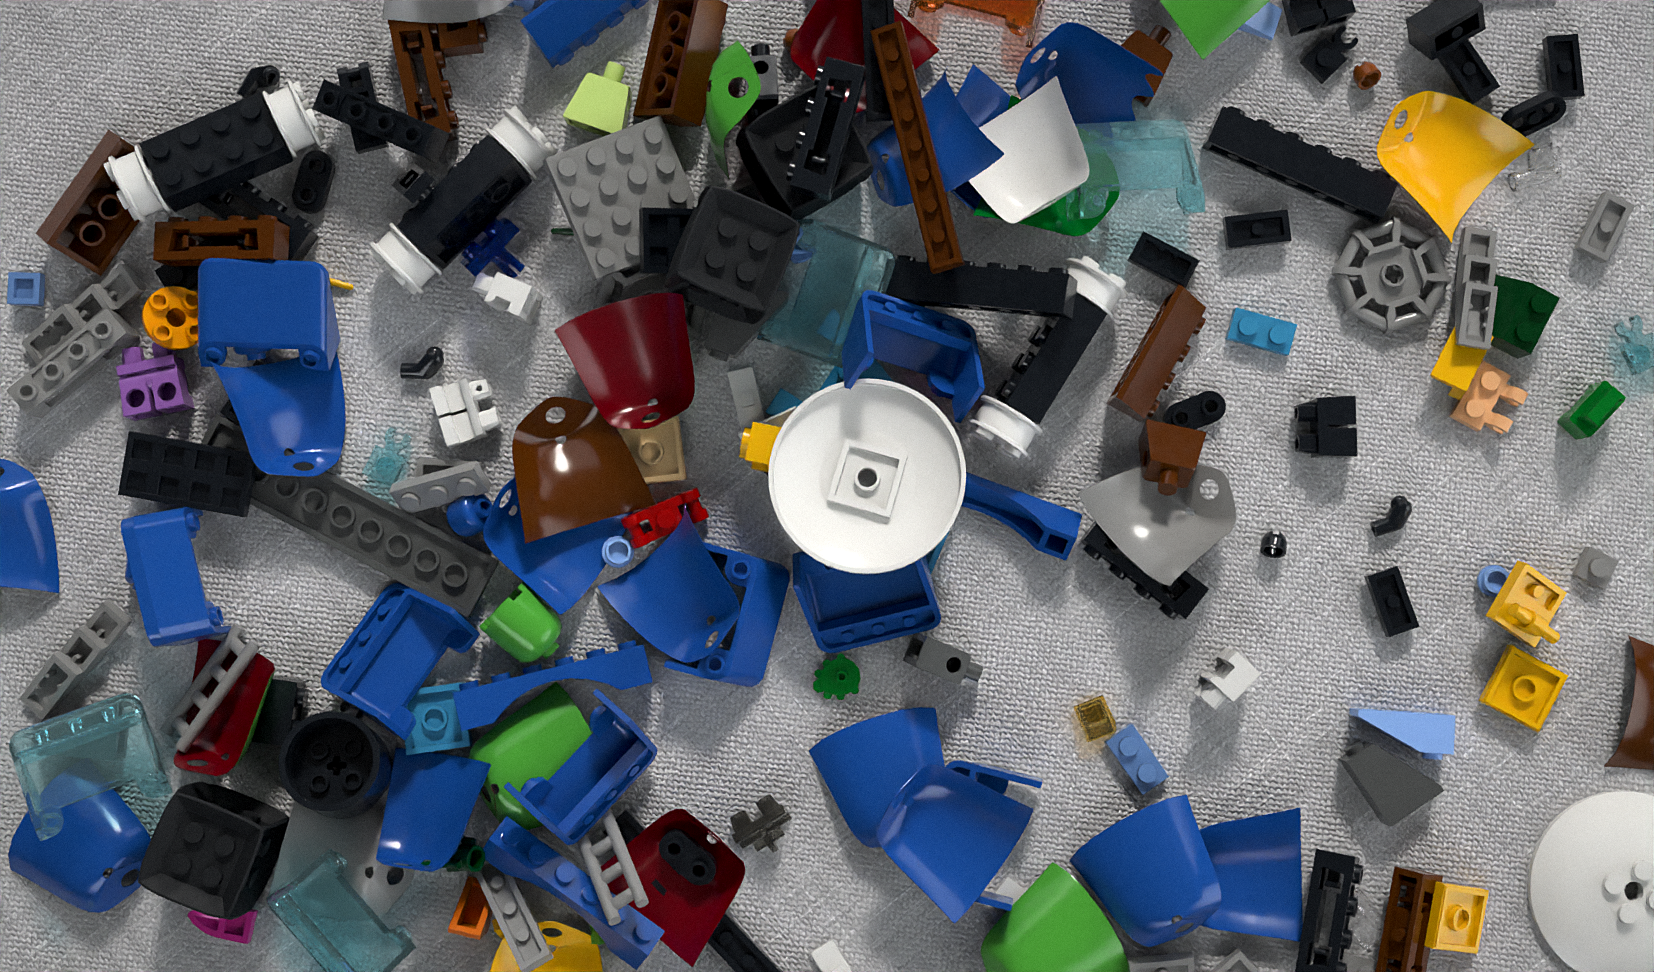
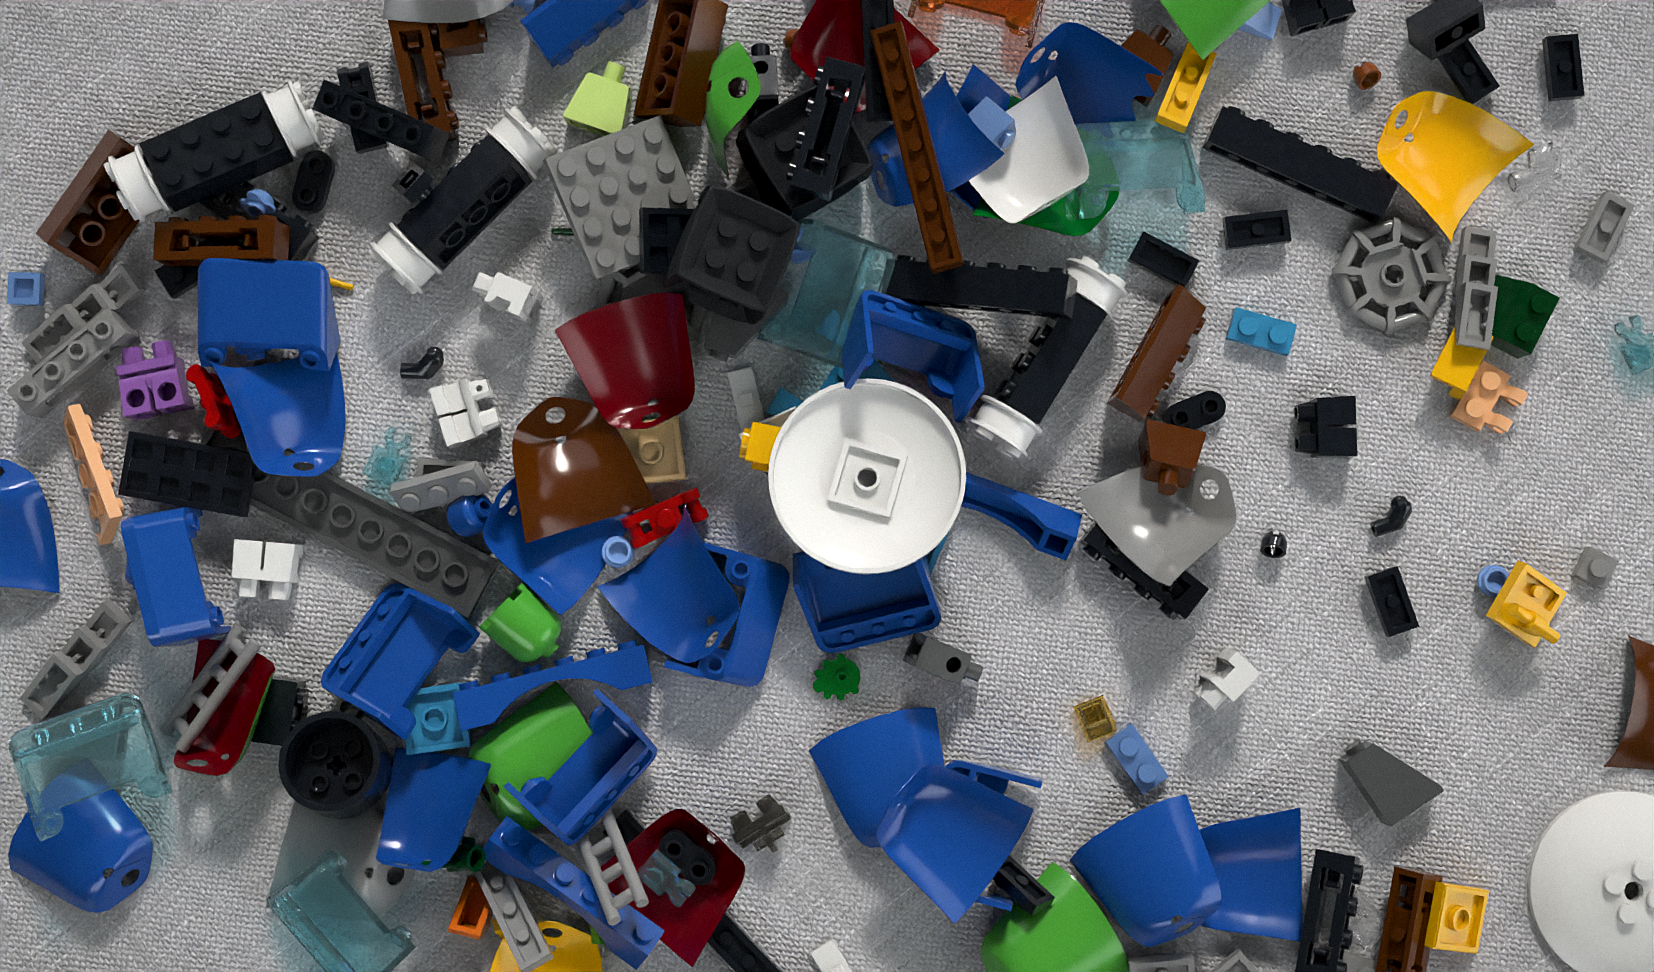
black piece [138,782,290,920] -> none
light orange plate [142,286,198,350] -> none
dark pink plate [187,909,258,944] -> none
black arm [237,65,280,99] -> none
clear blue plate [460,217,525,279] -> none
black plate [1300,26,1358,84] -> none
light blue slope [1349,708,1455,760] -> none
yellow plate [1478,645,1568,732] -> none
black plate [1501,91,1566,137] -> none
green piece [1557,381,1626,440] -> none
none -> light nougat wing [63,404,124,546]
none -> red plate [186,364,242,439]
none -> white hips [232,539,304,600]
none -> medium blue plate [239,189,276,220]
none -> clear light blue plate [637,849,696,907]
none -> medium blue brick [968,96,1016,149]
none -> black plate [993,855,1055,916]
none -> yellow plate [1154,42,1217,134]

